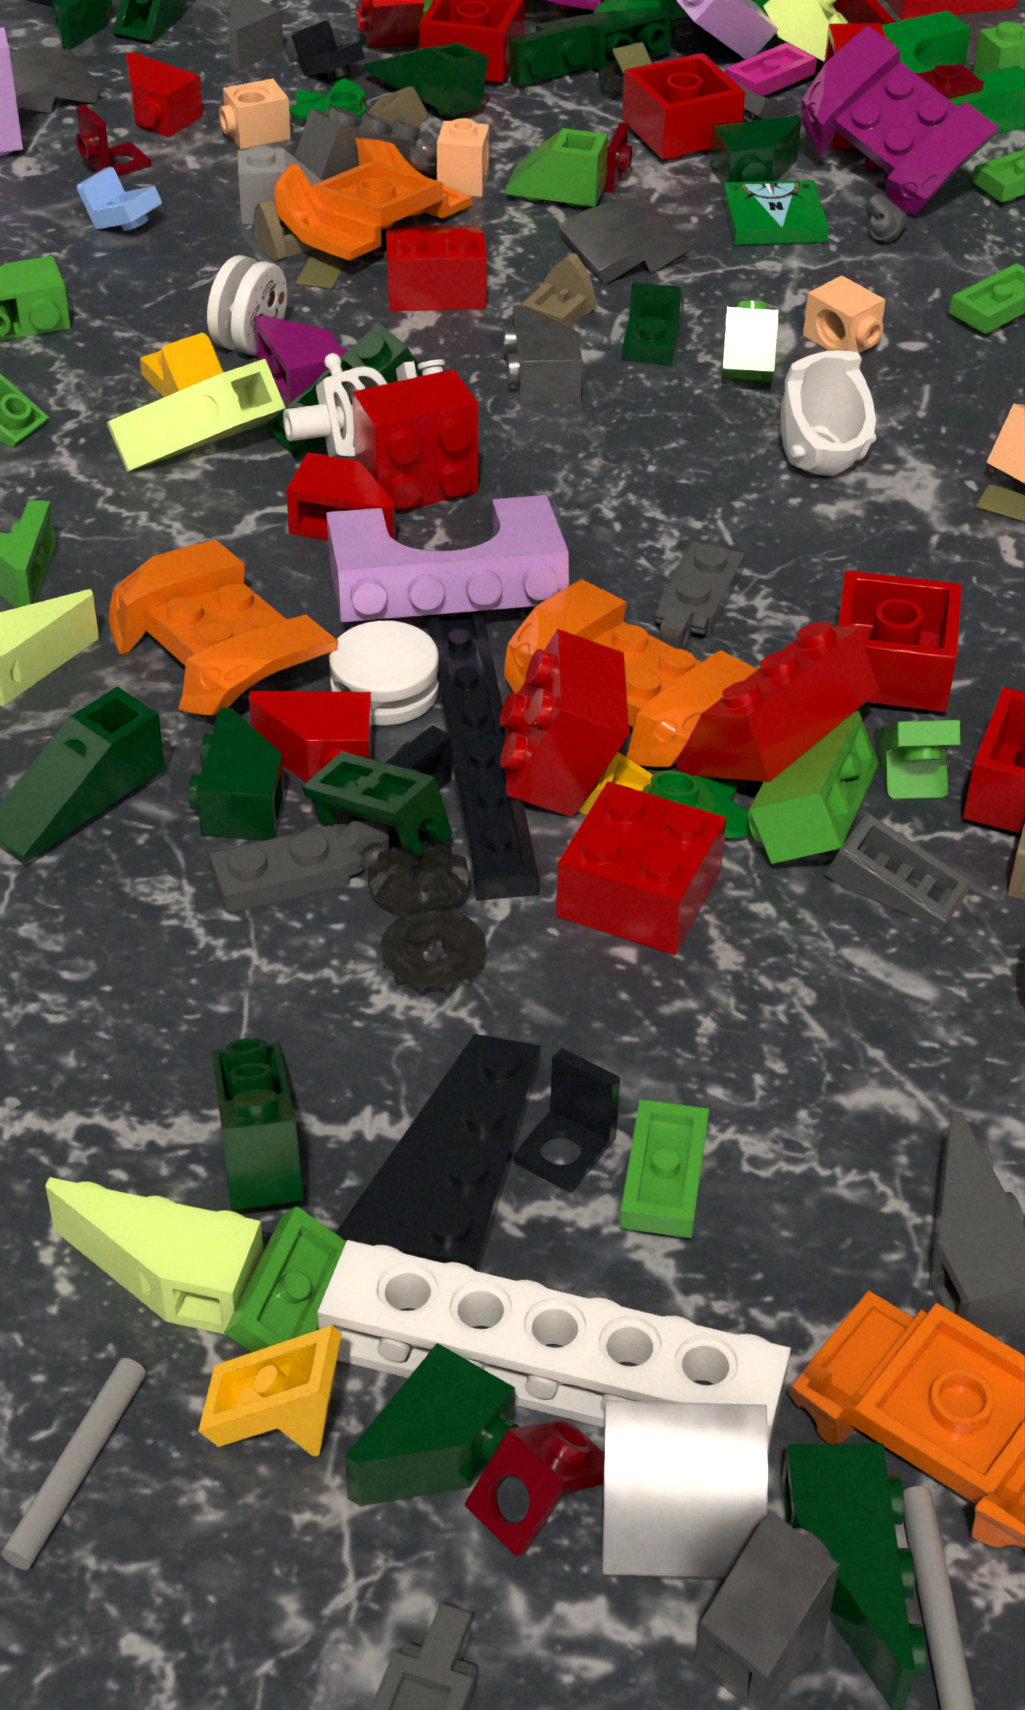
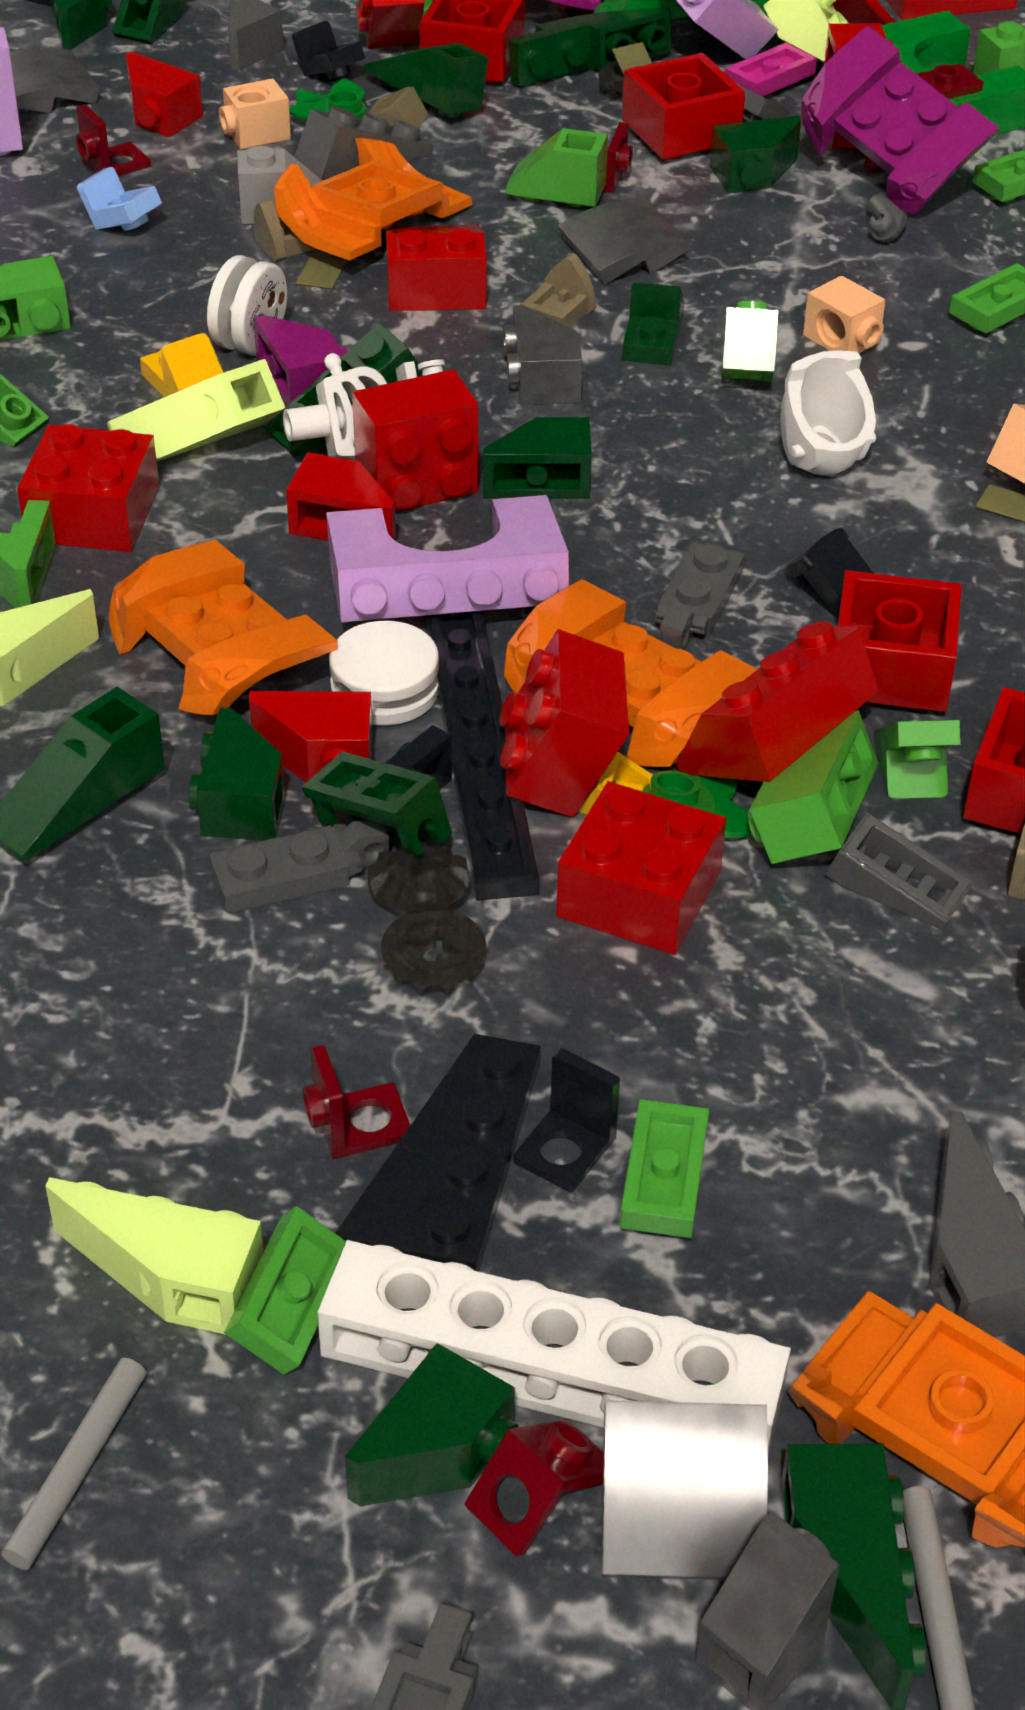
yellow slope [198,1325,342,1457] -> none
dark green slope [212,1038,304,1210] -> none
dark grey arm [408,137,437,177] -> none
light nougat brick [437,118,489,197] -> none
green tile [722,180,829,246] -> none
none -> red brick [17,424,159,553]
none -> dark red bracket [302,1045,410,1160]
none -> dark green slope [483,417,592,499]
none -> black tile [787,527,874,618]

